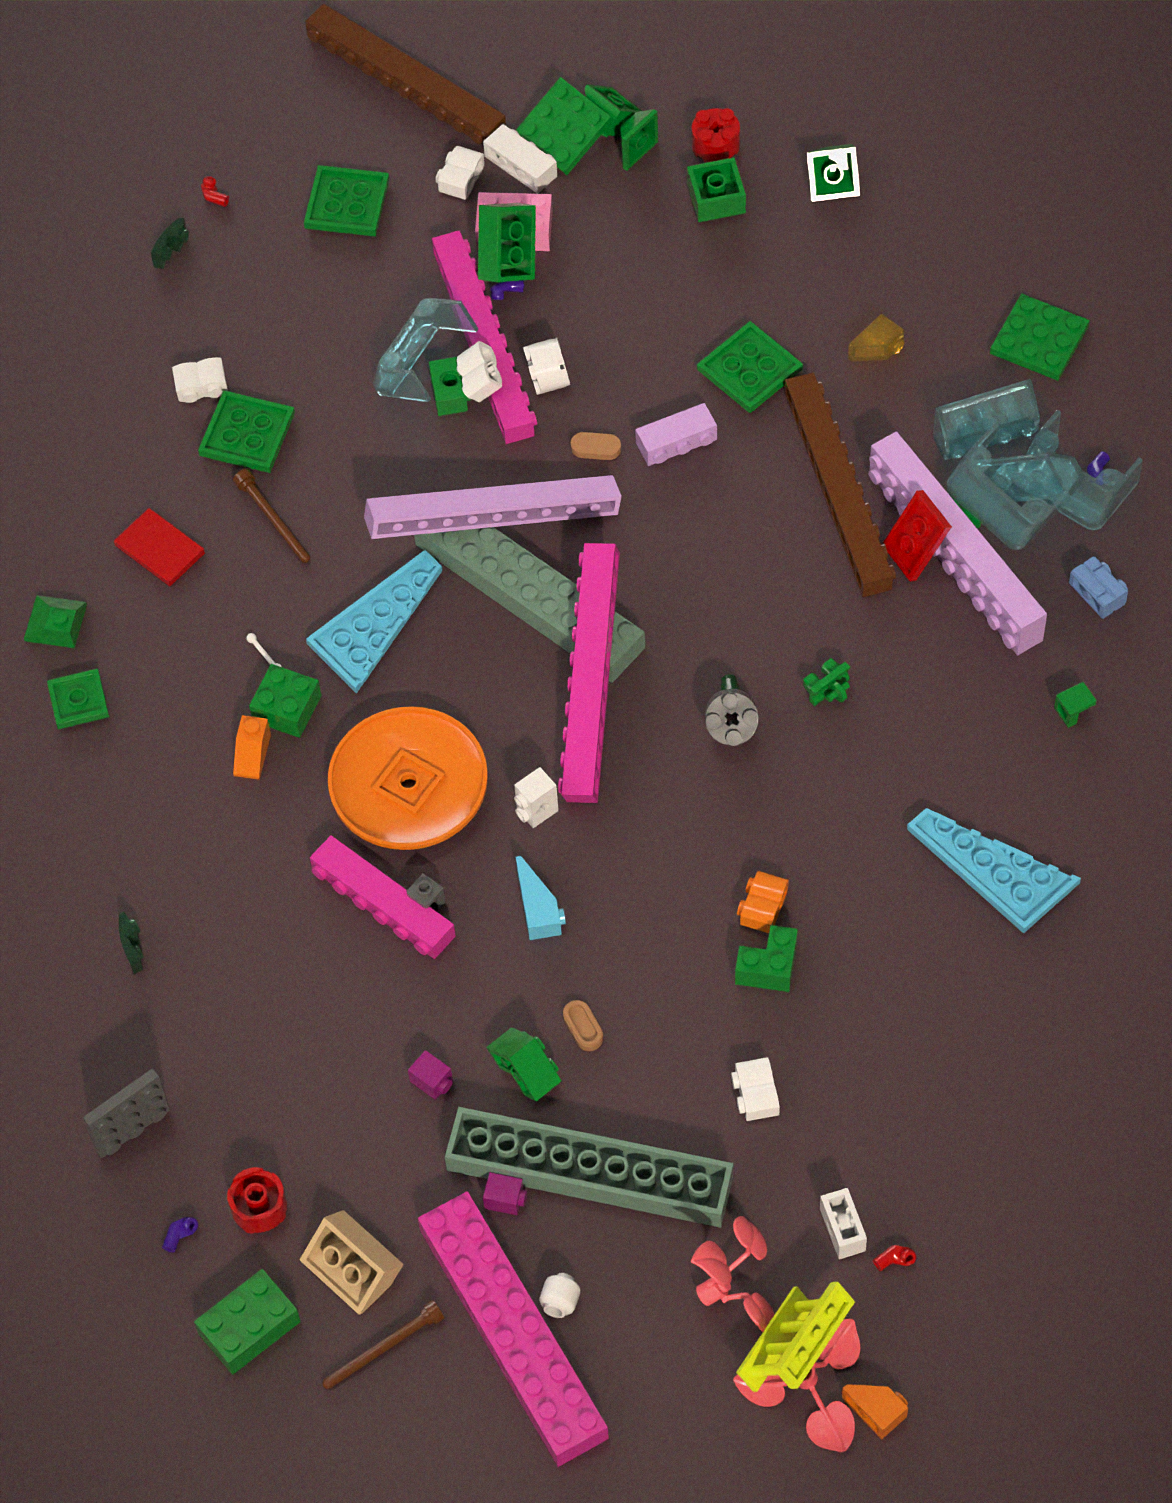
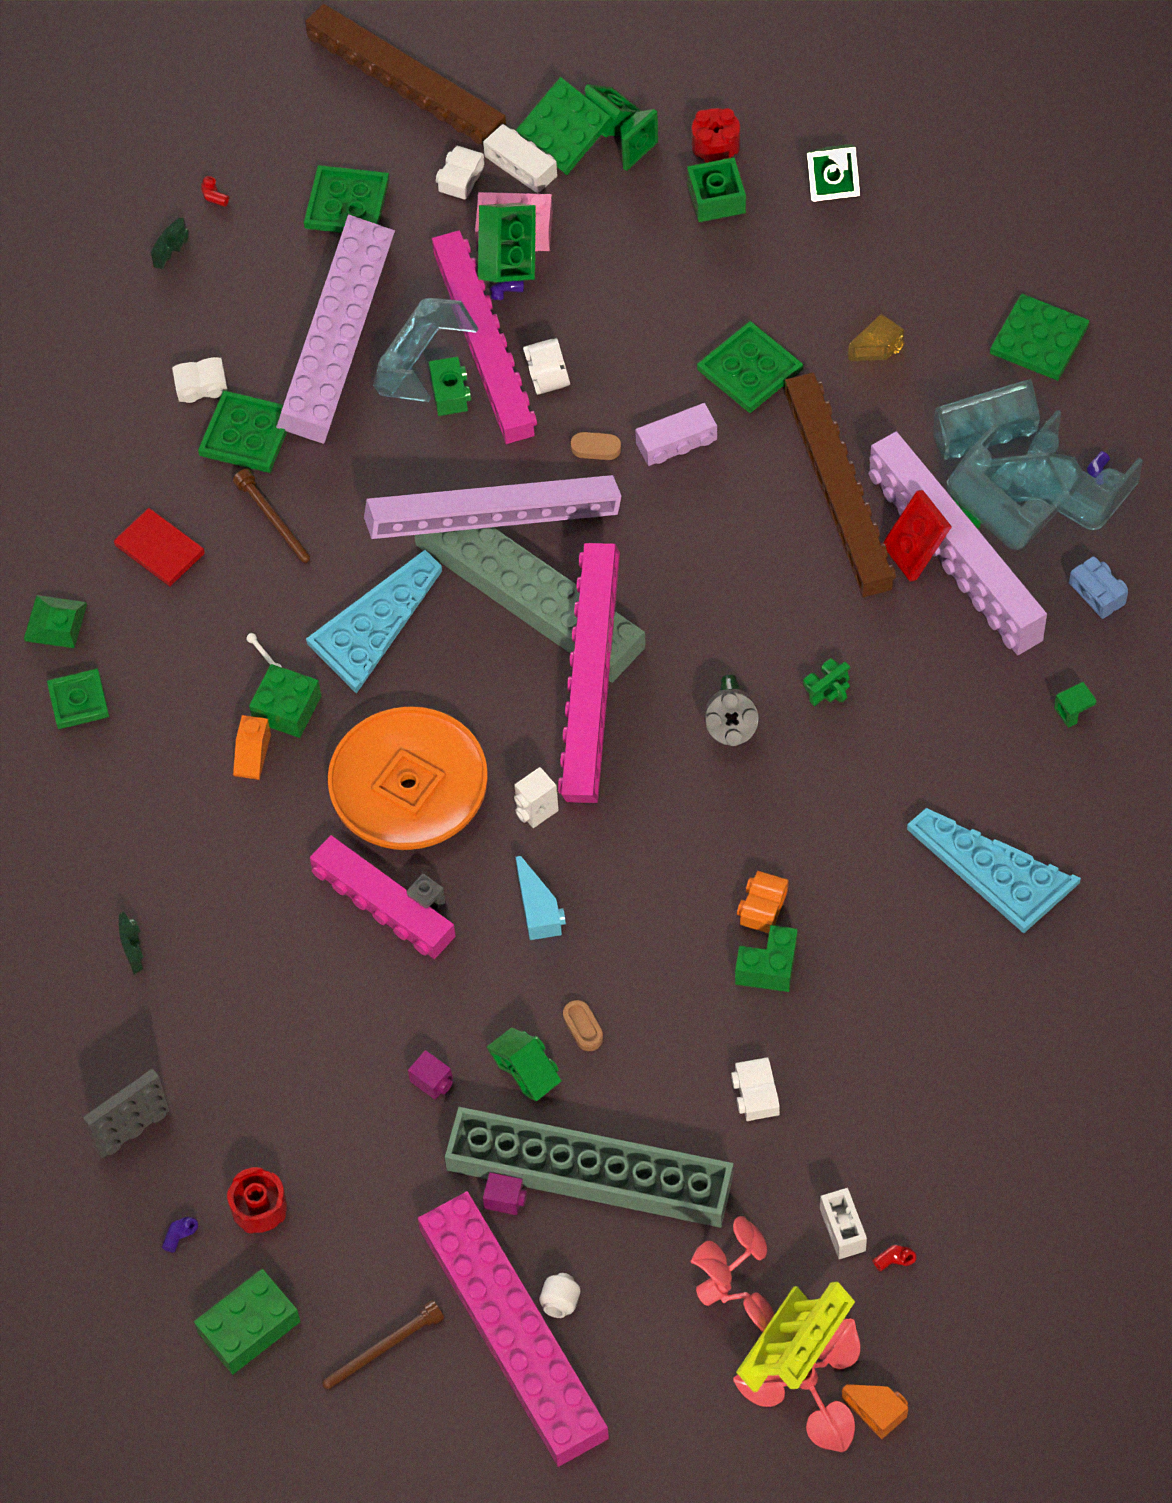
tan slope [300,1210,404,1315] -> none
white brick [457,341,502,402] -> none
none -> lavender brick [276,215,395,444]

